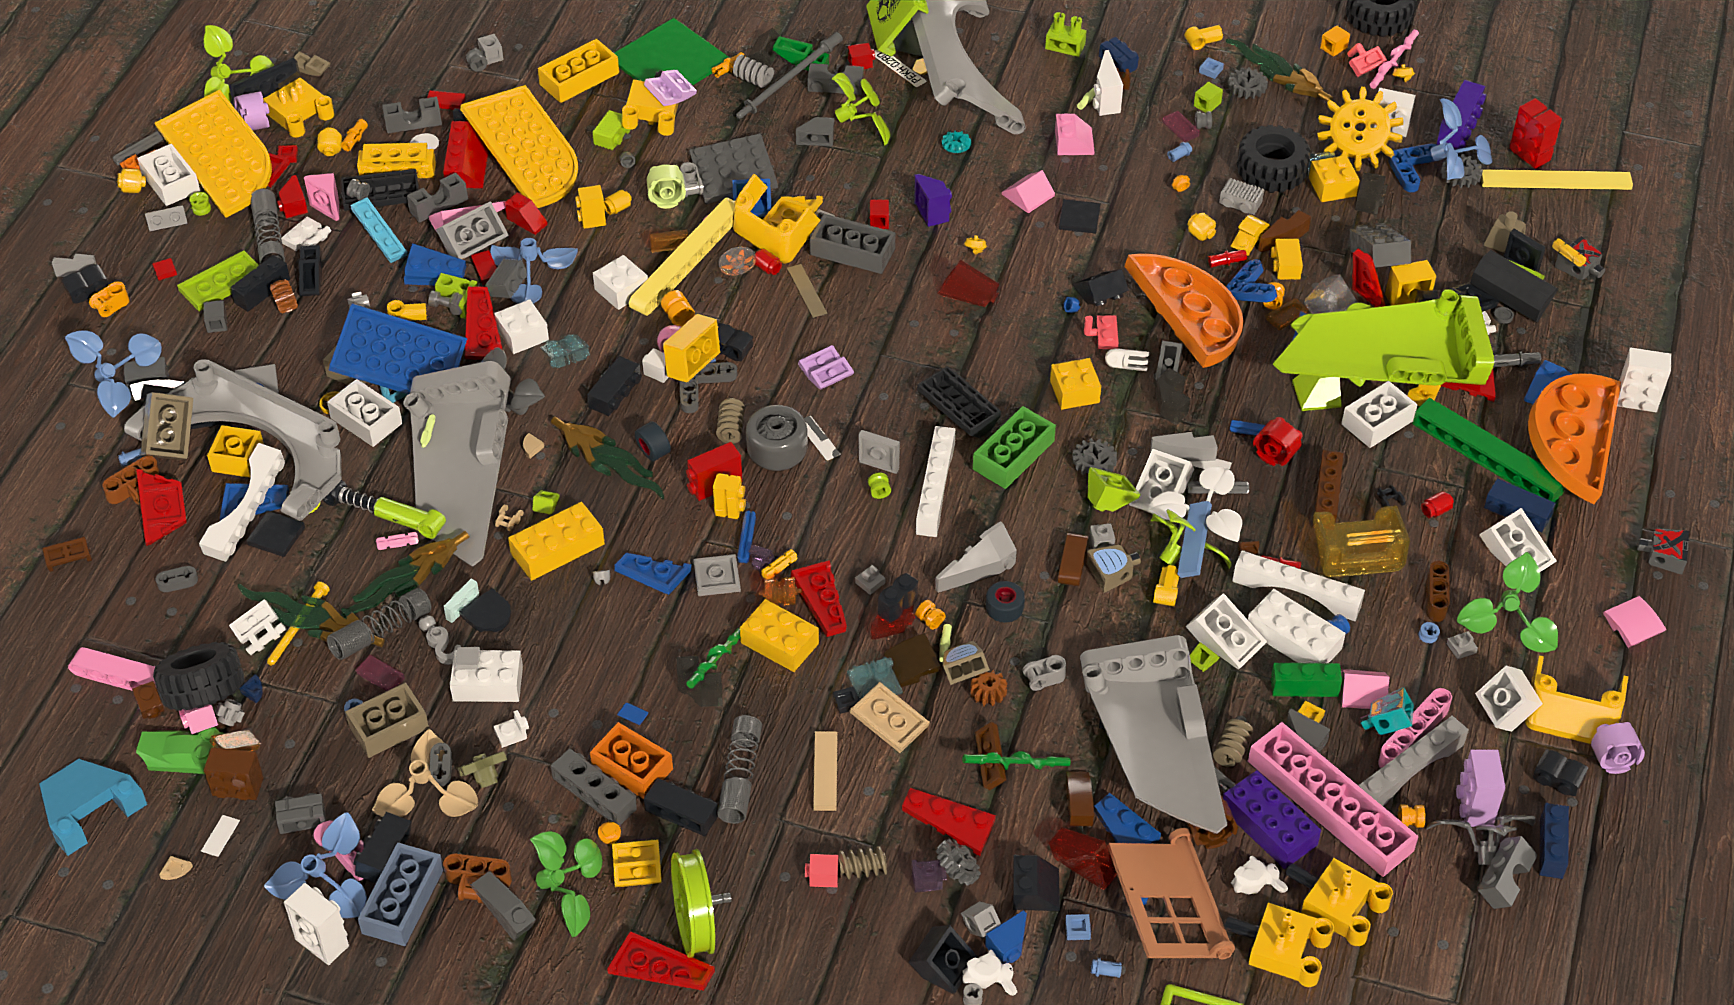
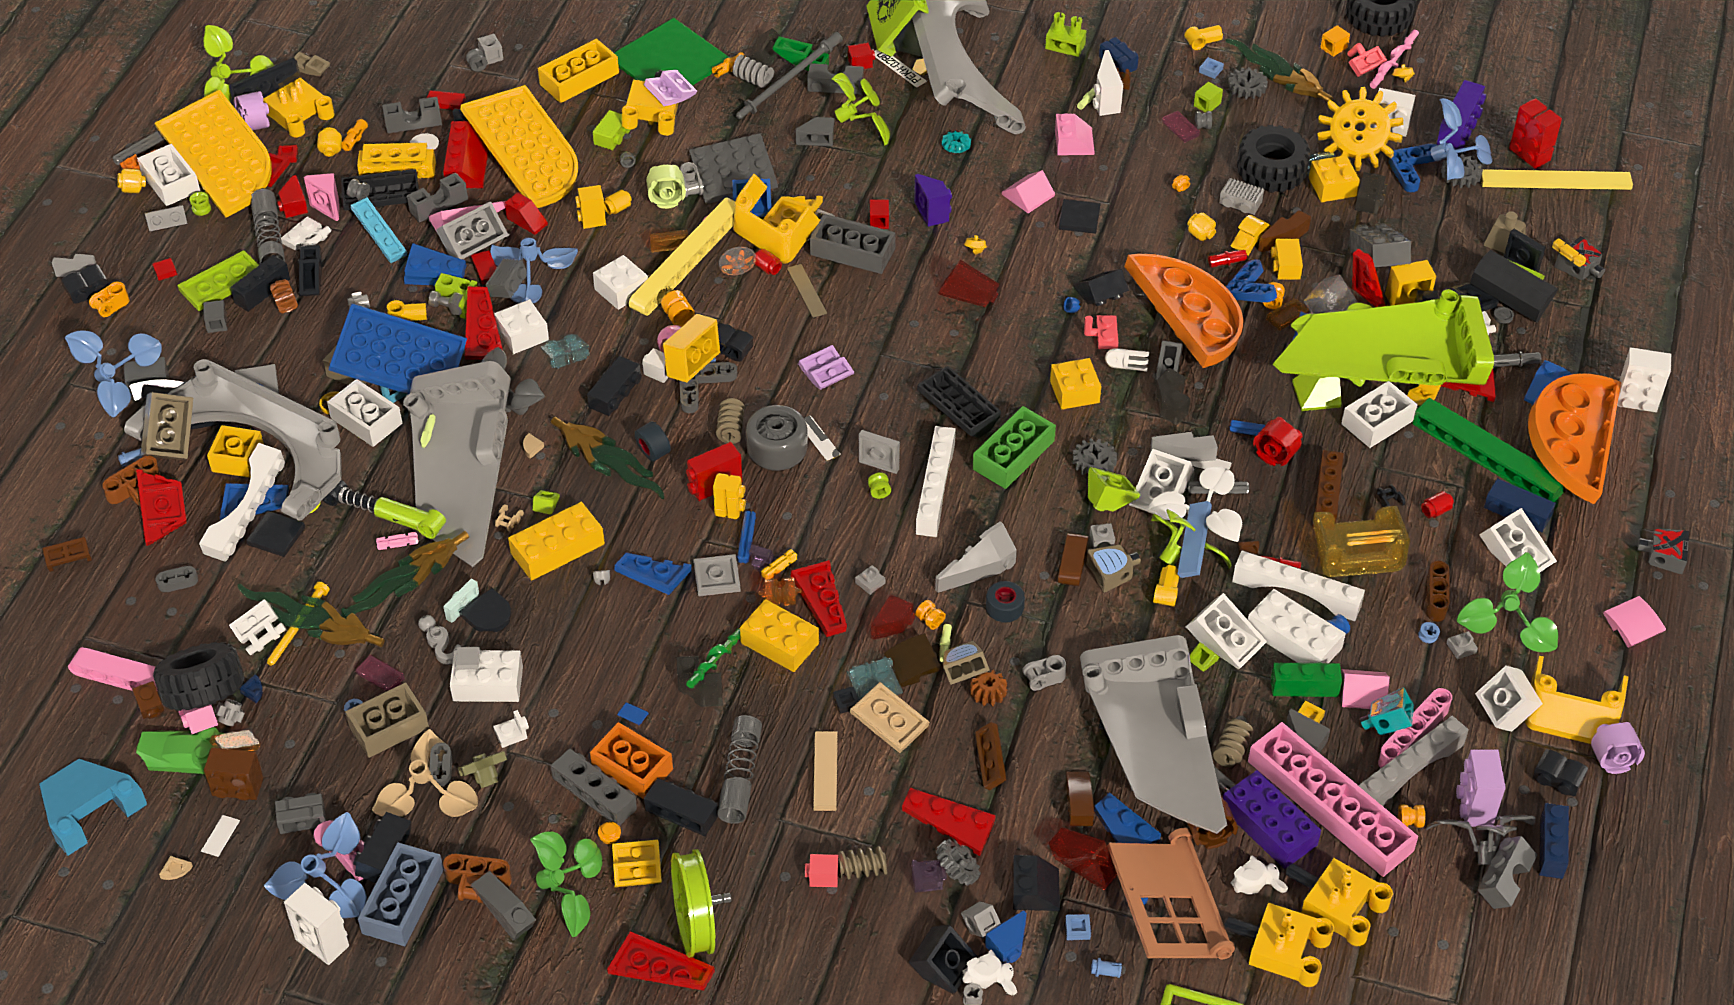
dark grey piece [327,588,431,660] -> none
black brick [878,573,918,623] -> none
green piece [962,751,1071,770] -> none
medium blue pin [1168,142,1192,162] -> none

